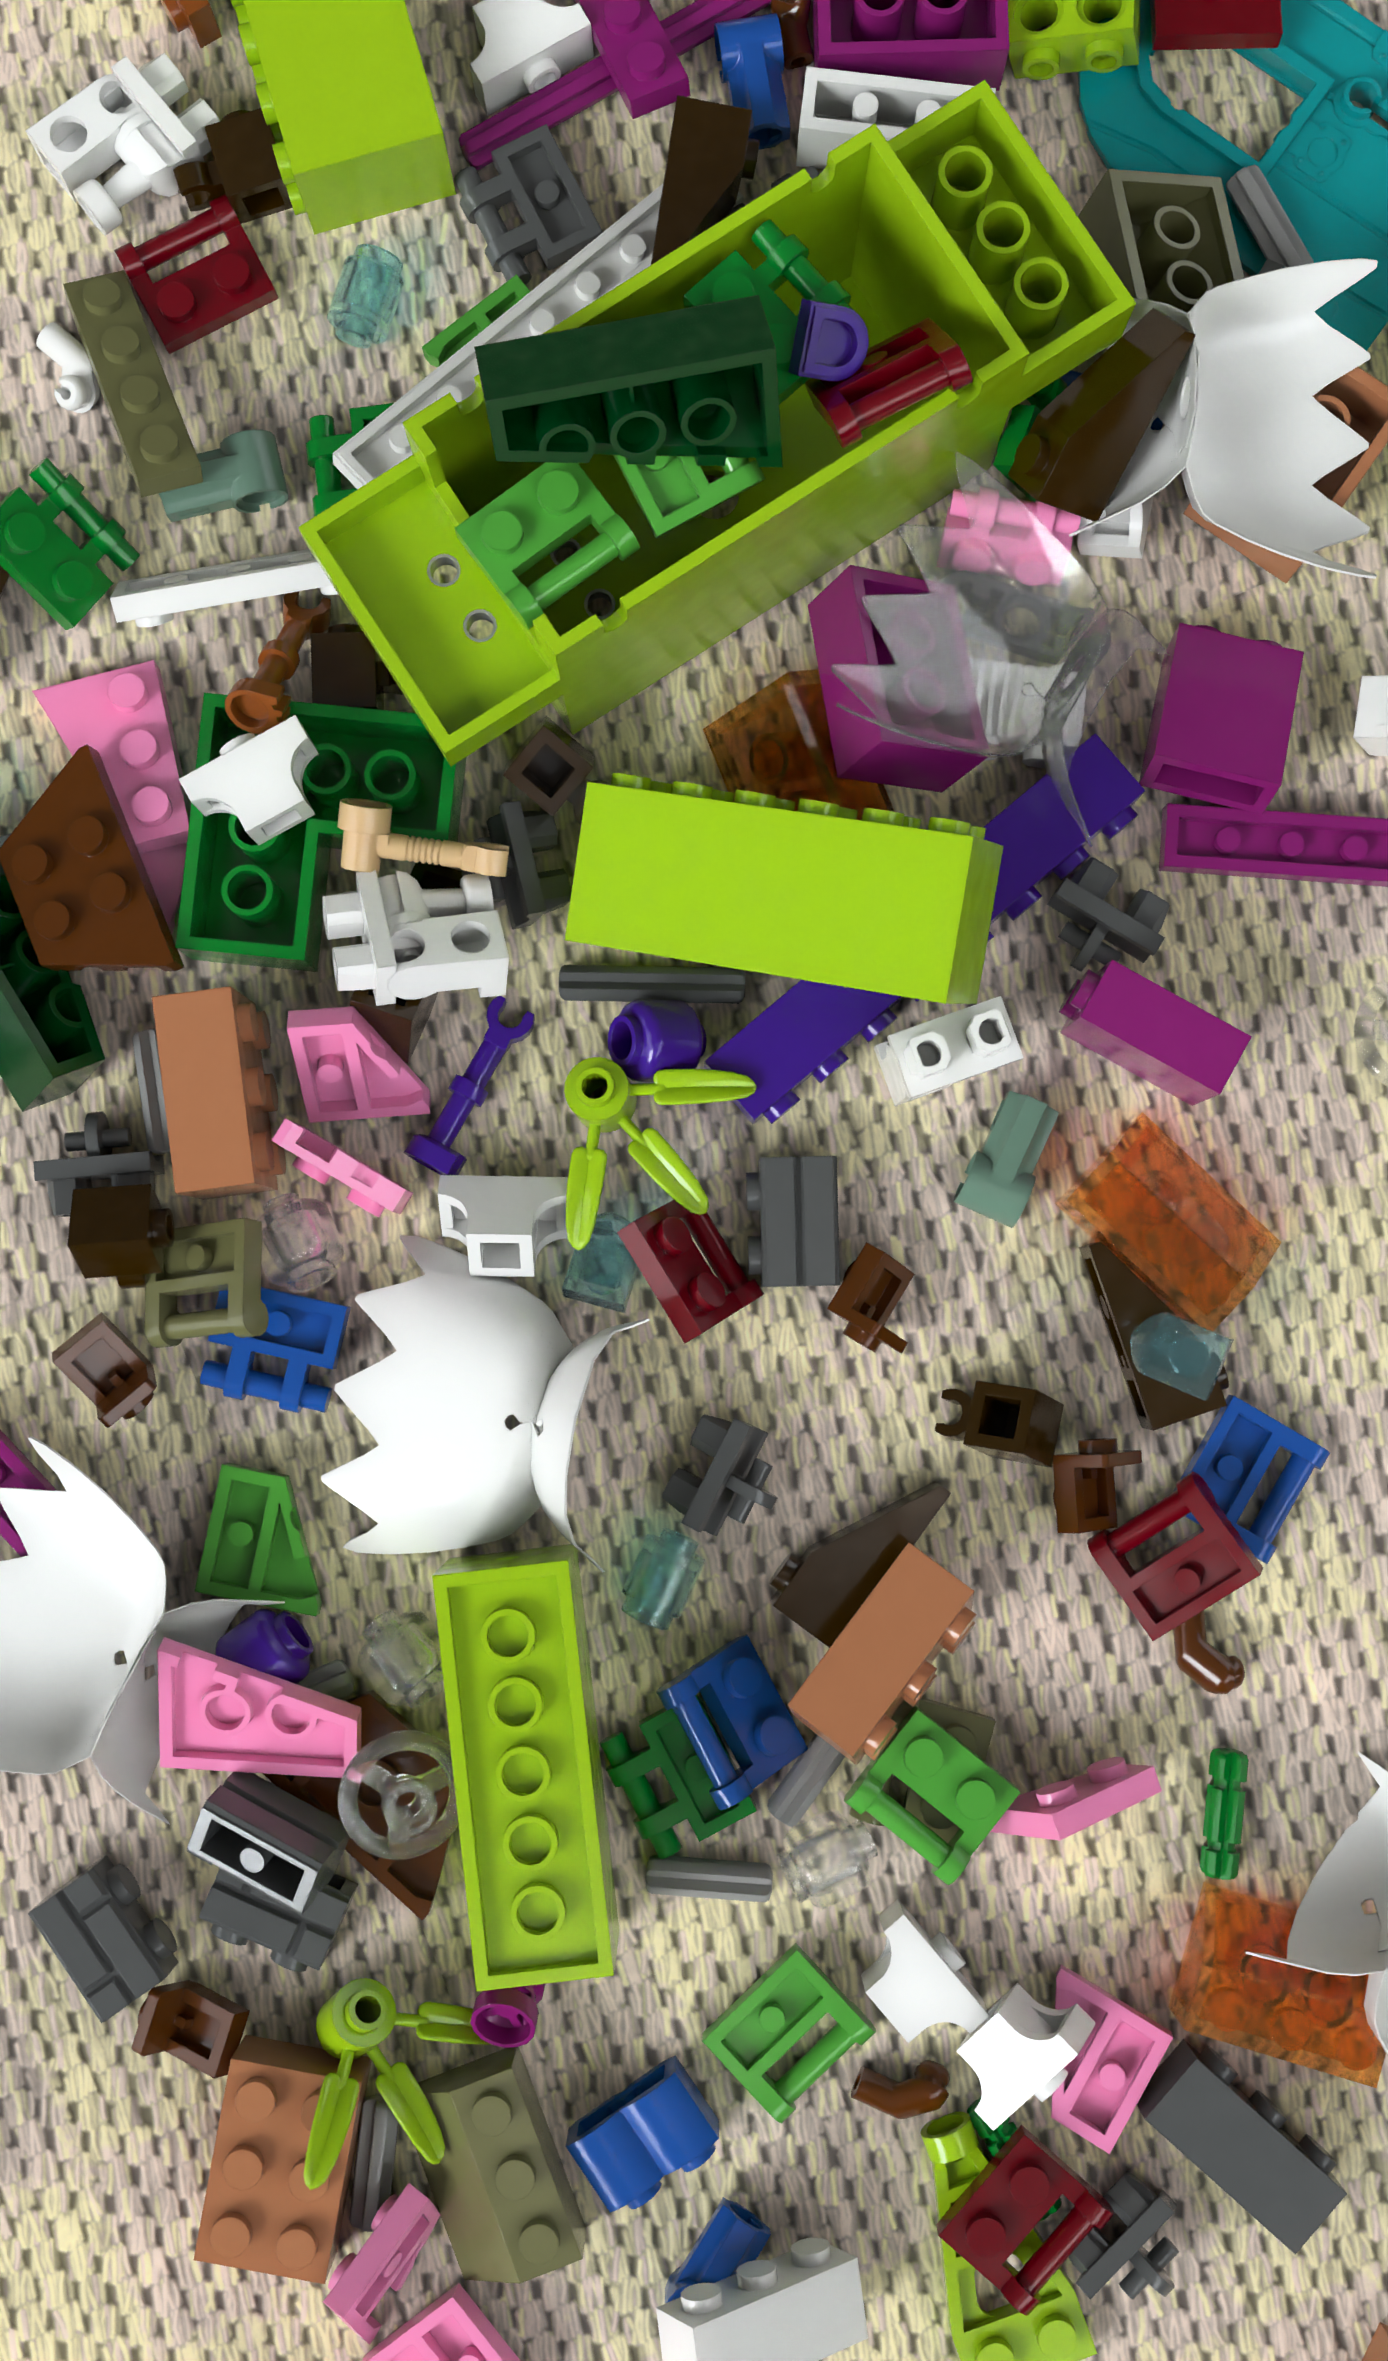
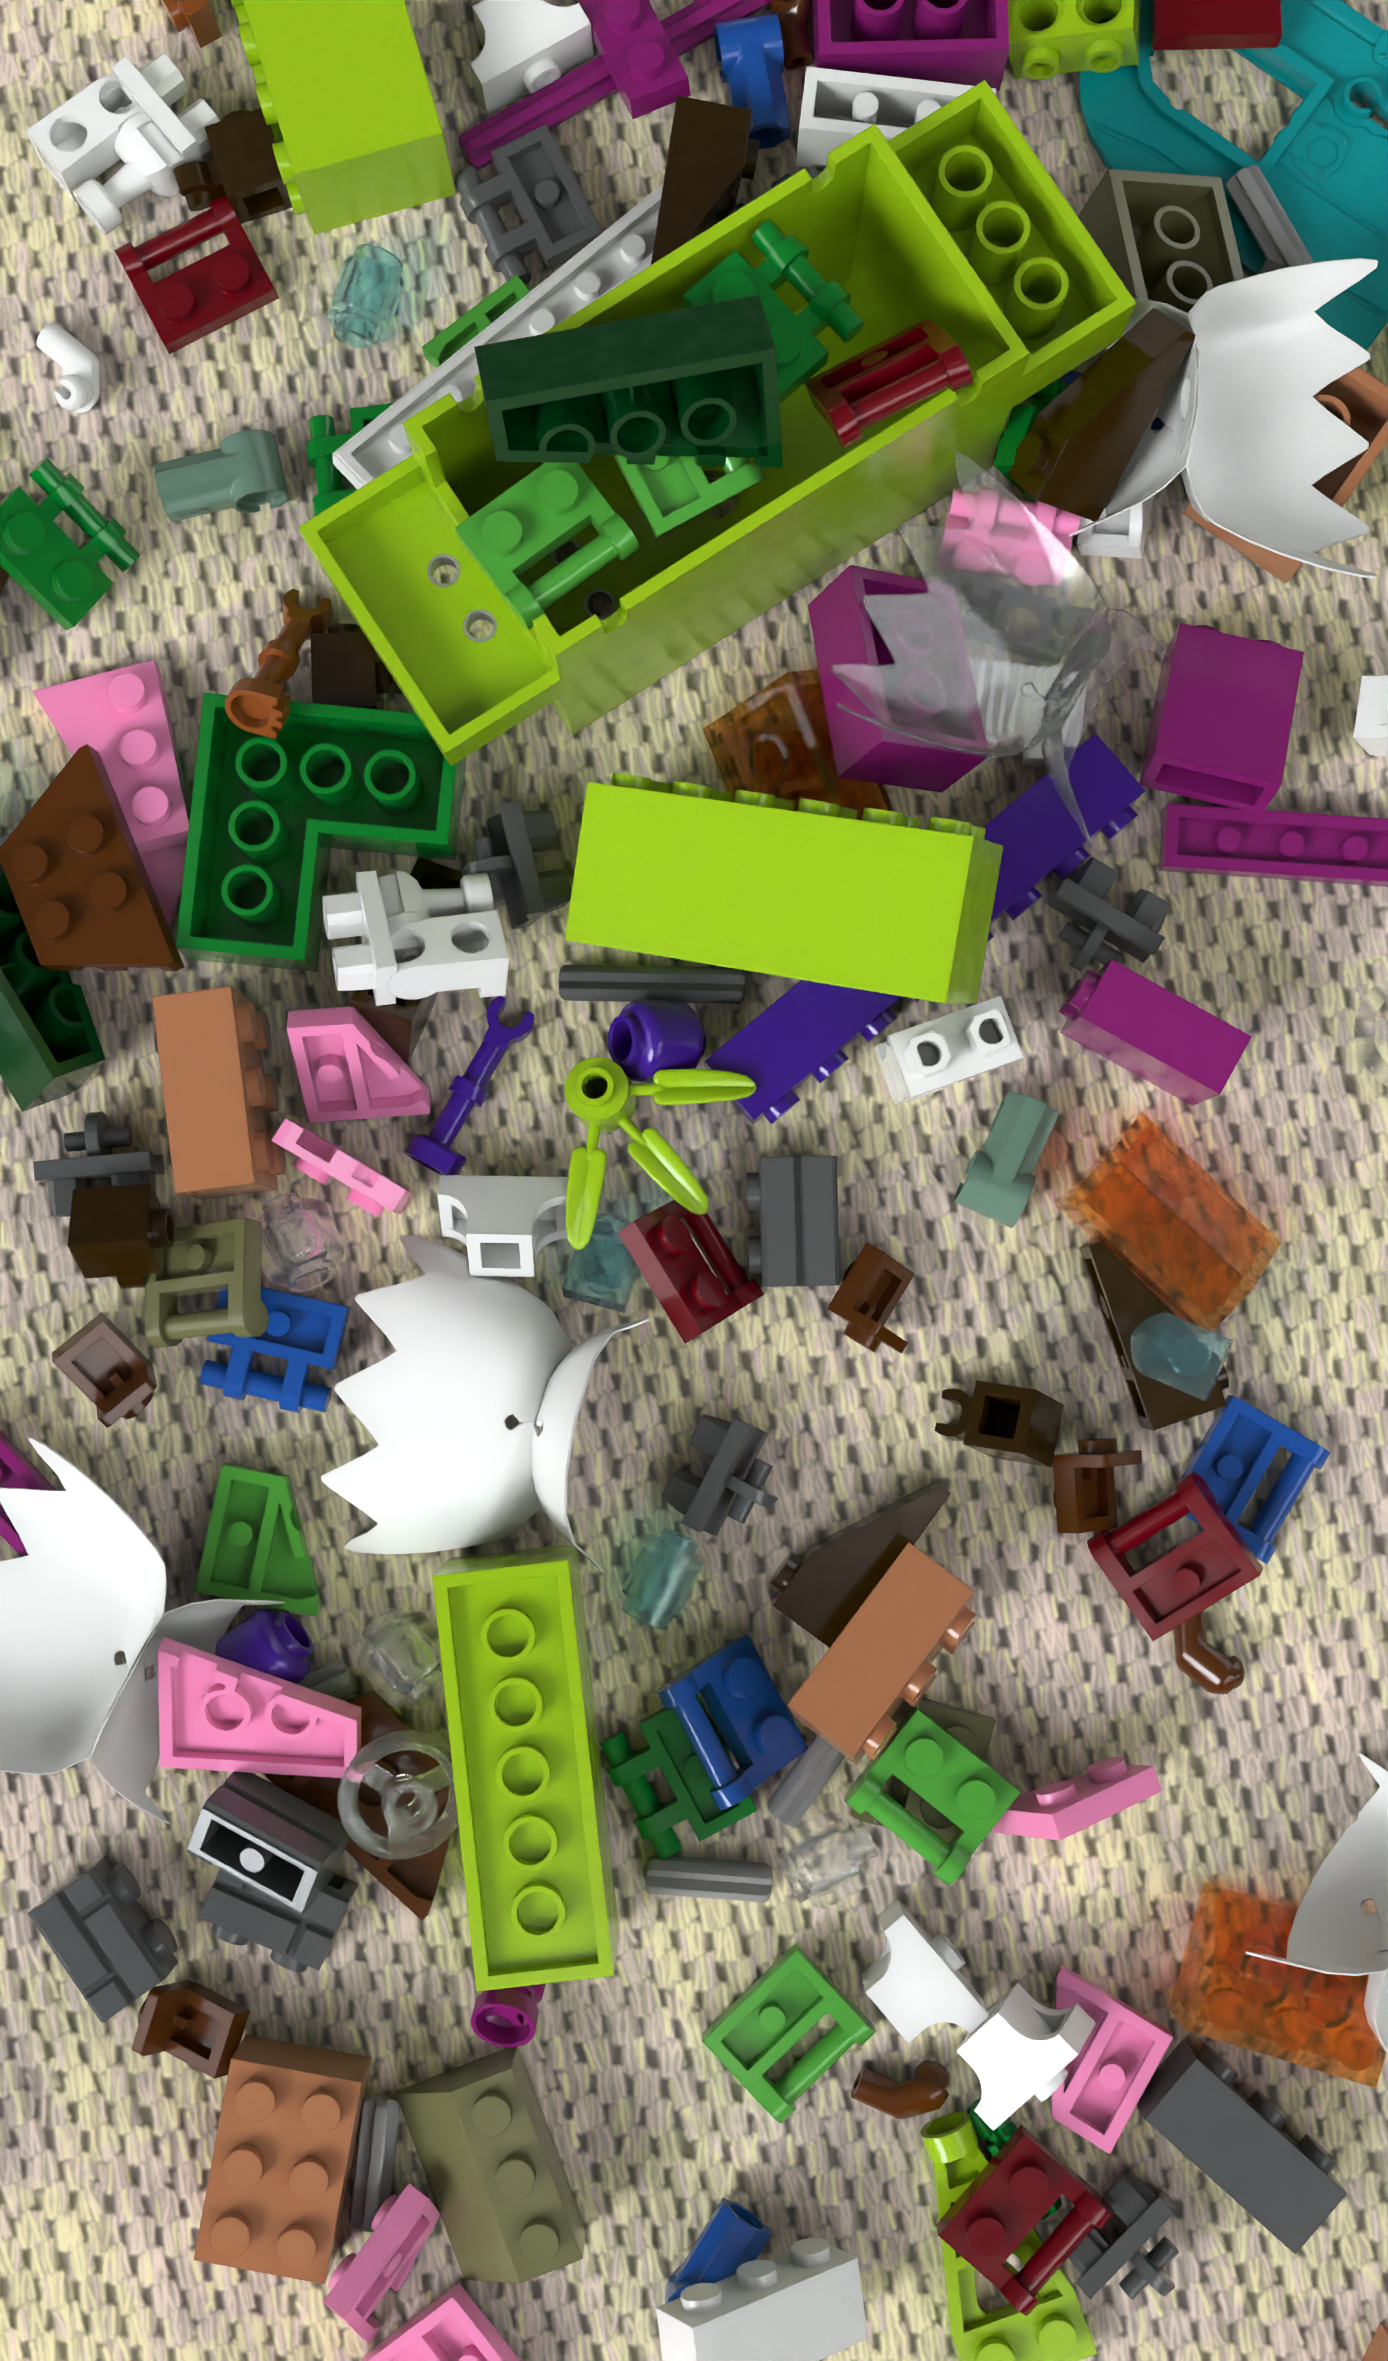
olive plate [63,270,203,498] -> none
white plate [110,549,338,627] -> none
light grey axle [132,1029,170,1154] -> none
white brick [179,715,319,845] -> none
lime plant [303,1978,491,2190] -> none
tan brick [337,798,509,877] -> none
dark brown brick [503,716,611,825] -> none
blue brick [566,2055,719,2213] -> none
dark purple tile [788,298,869,381] -> none
green axle [1200,1748,1249,1880] -> none

